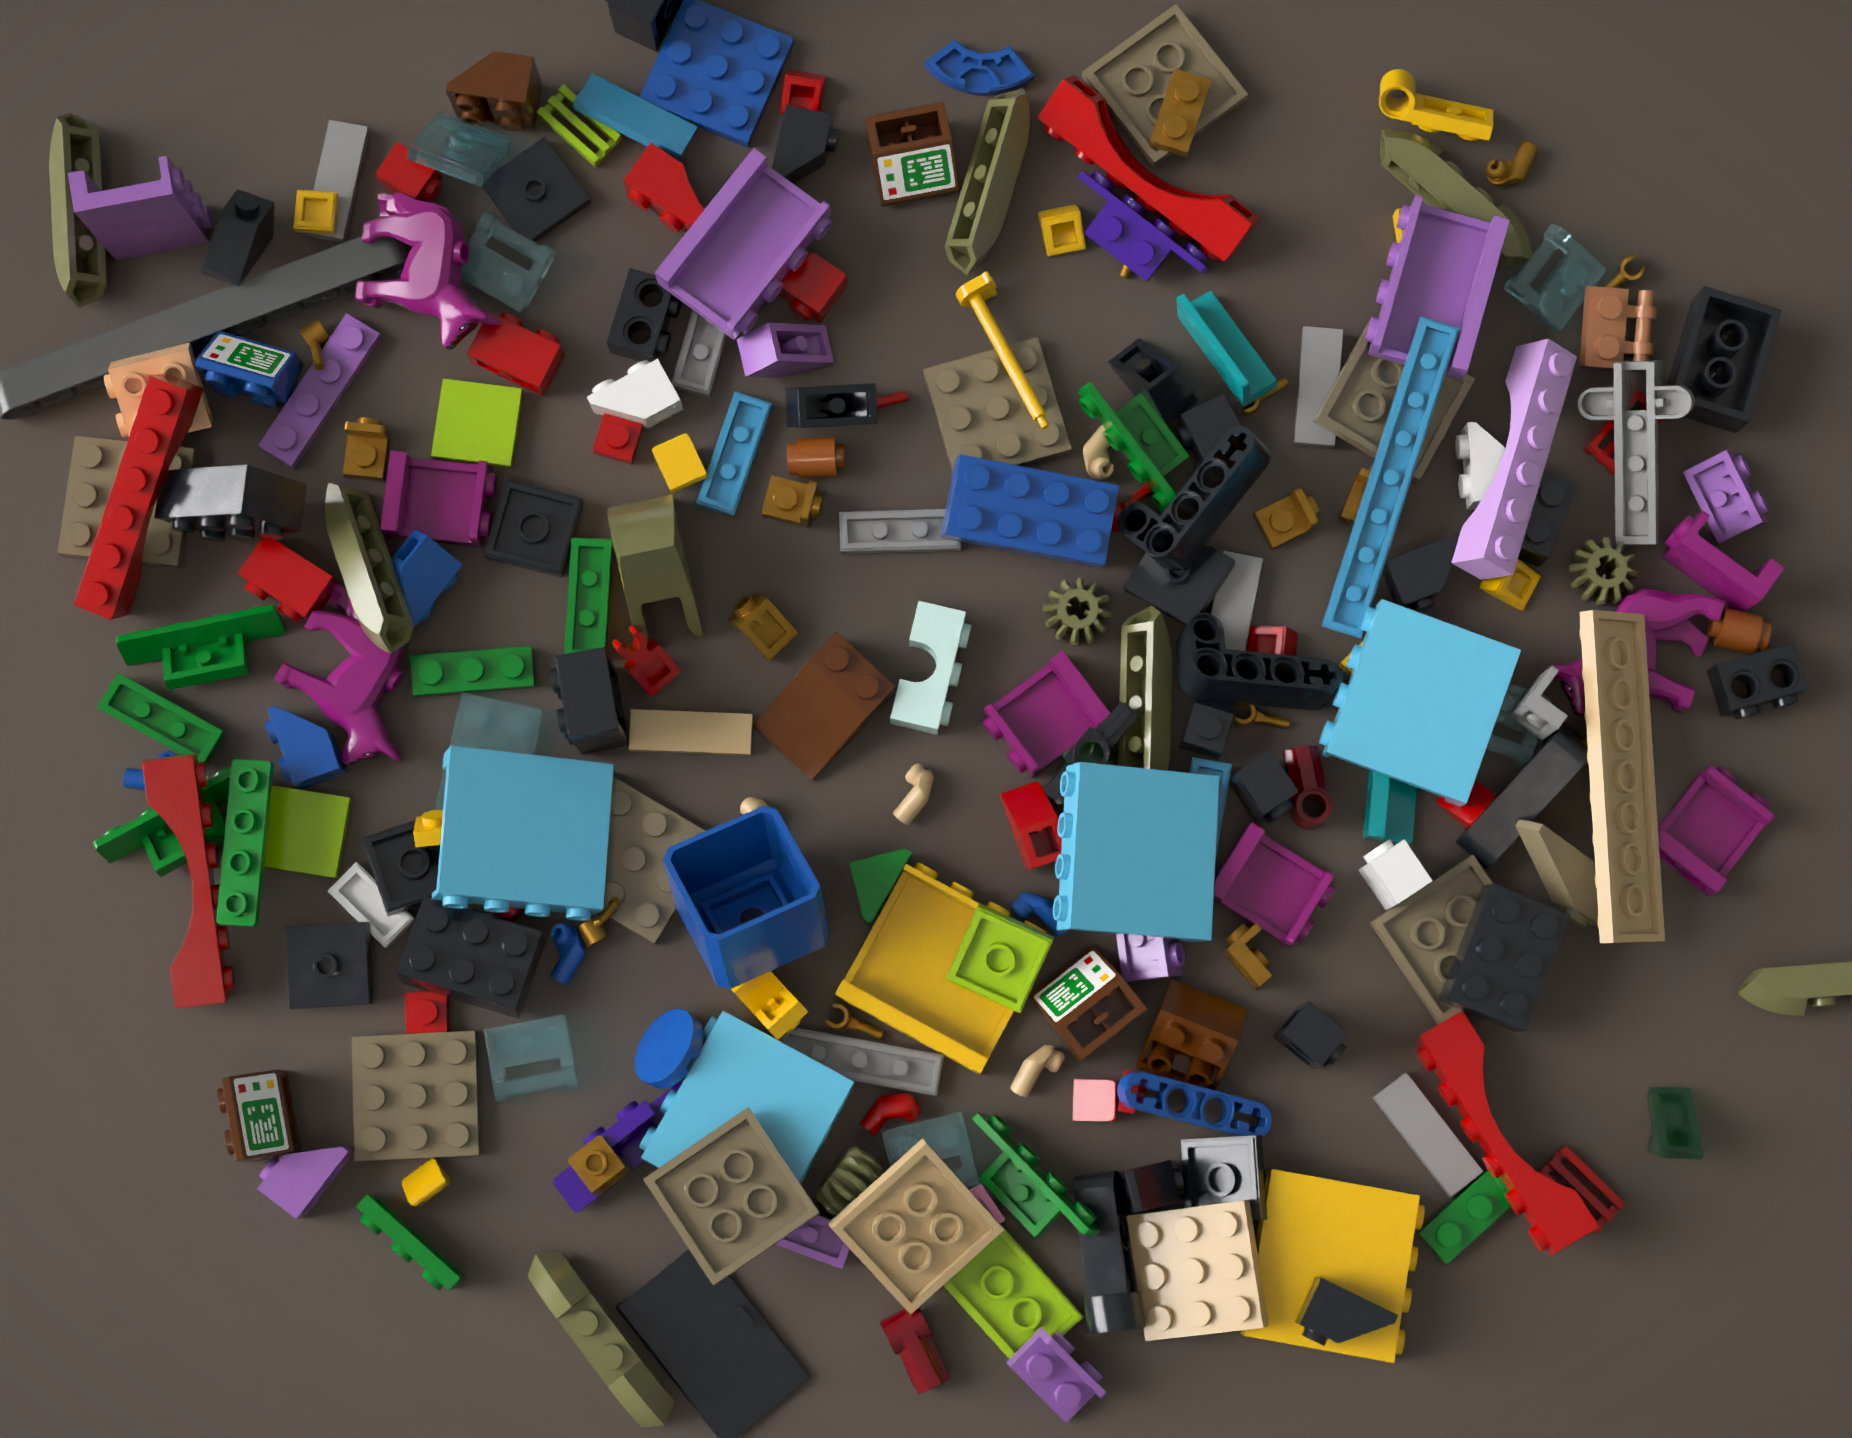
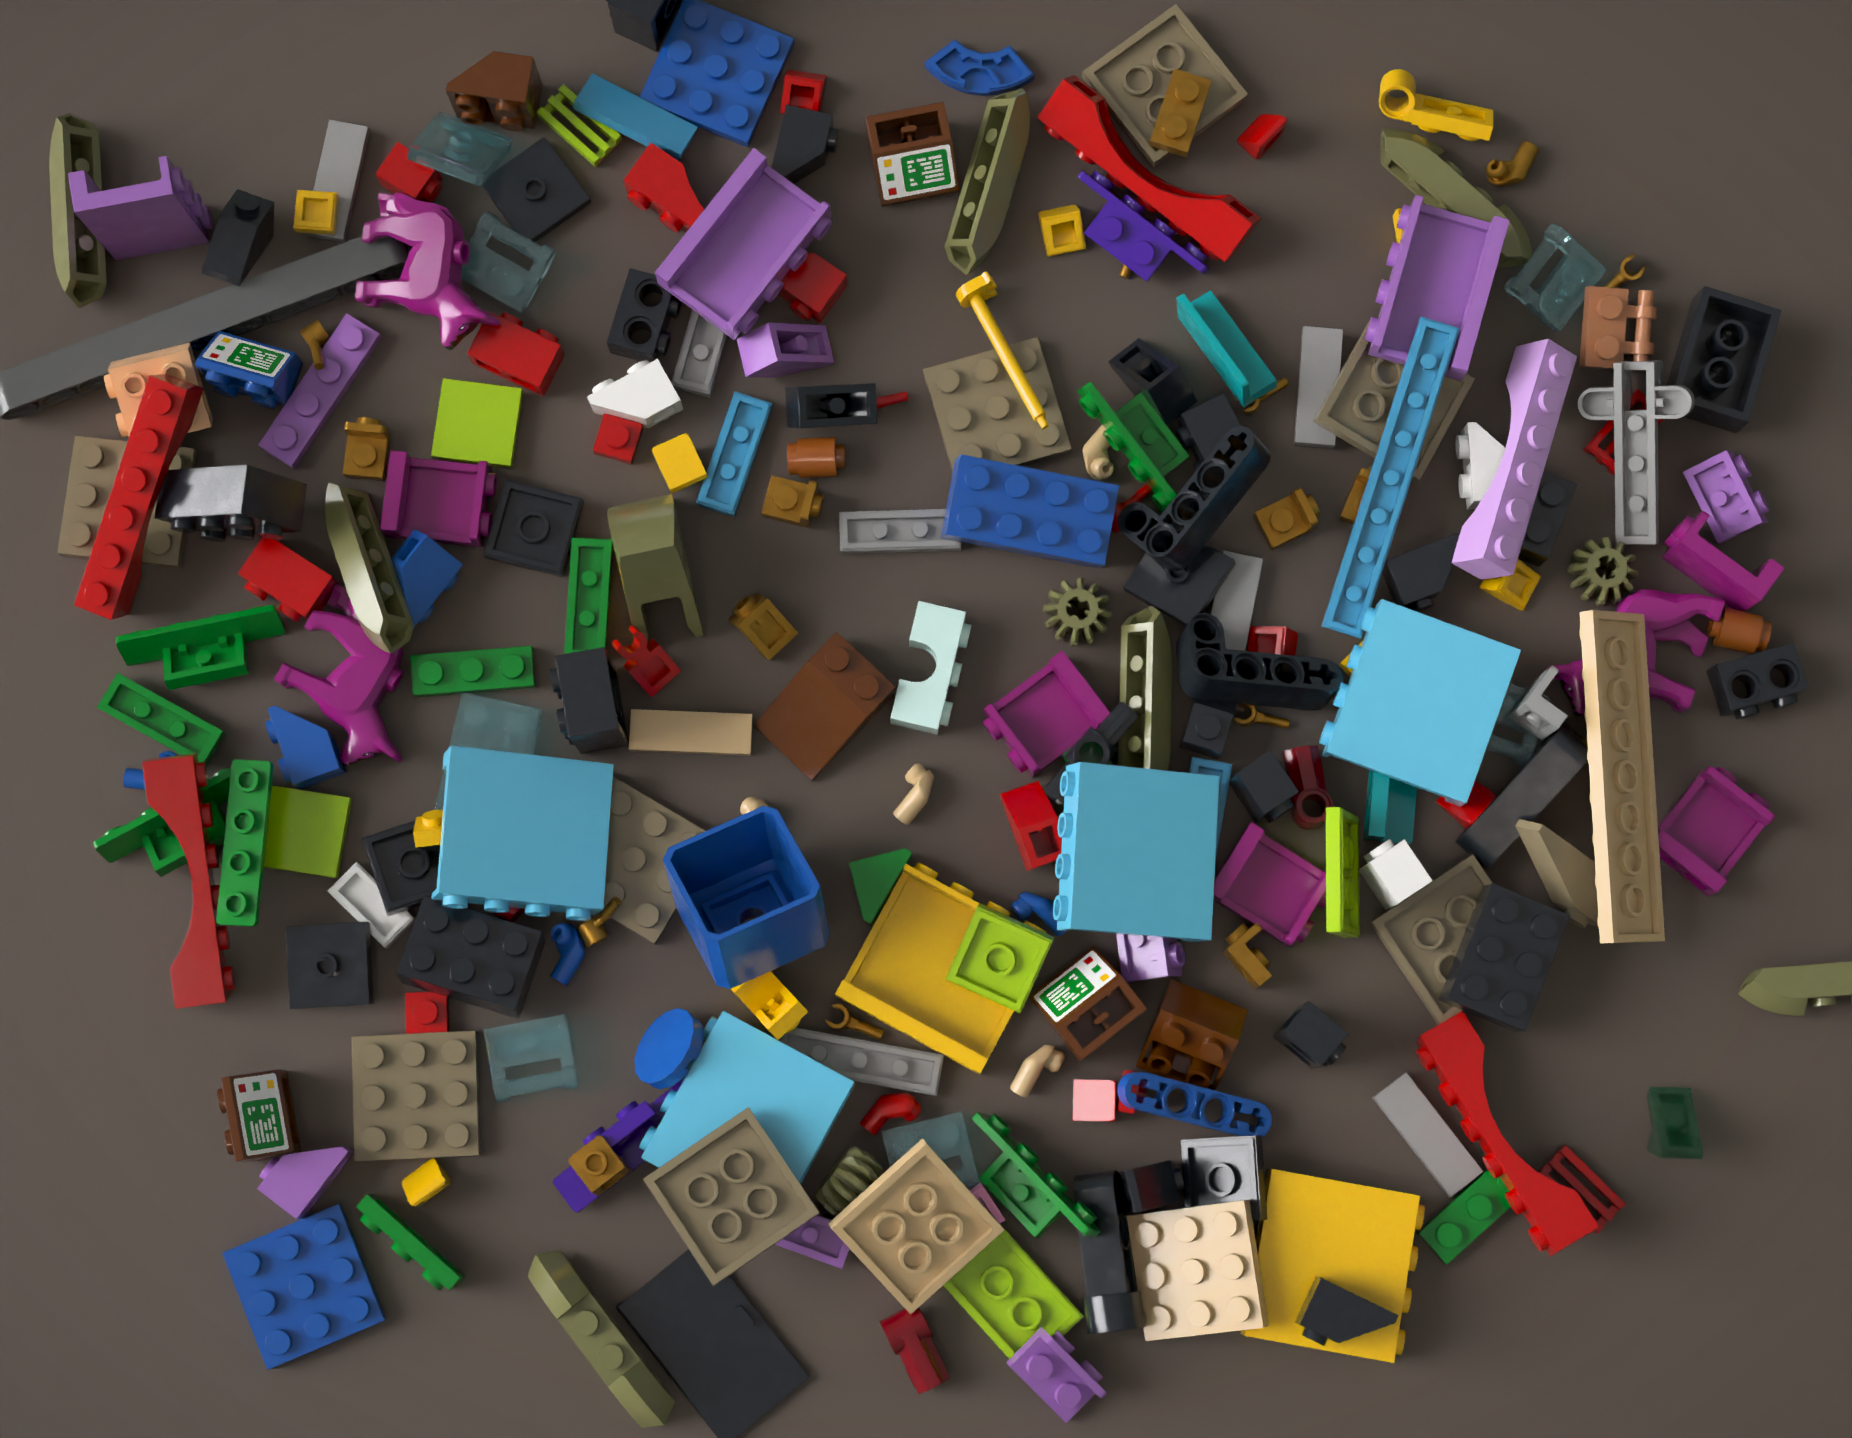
none -> blue plate [222,1204,387,1370]
none -> red slope [1237,114,1287,160]
none -> lime tile [1326,807,1360,938]

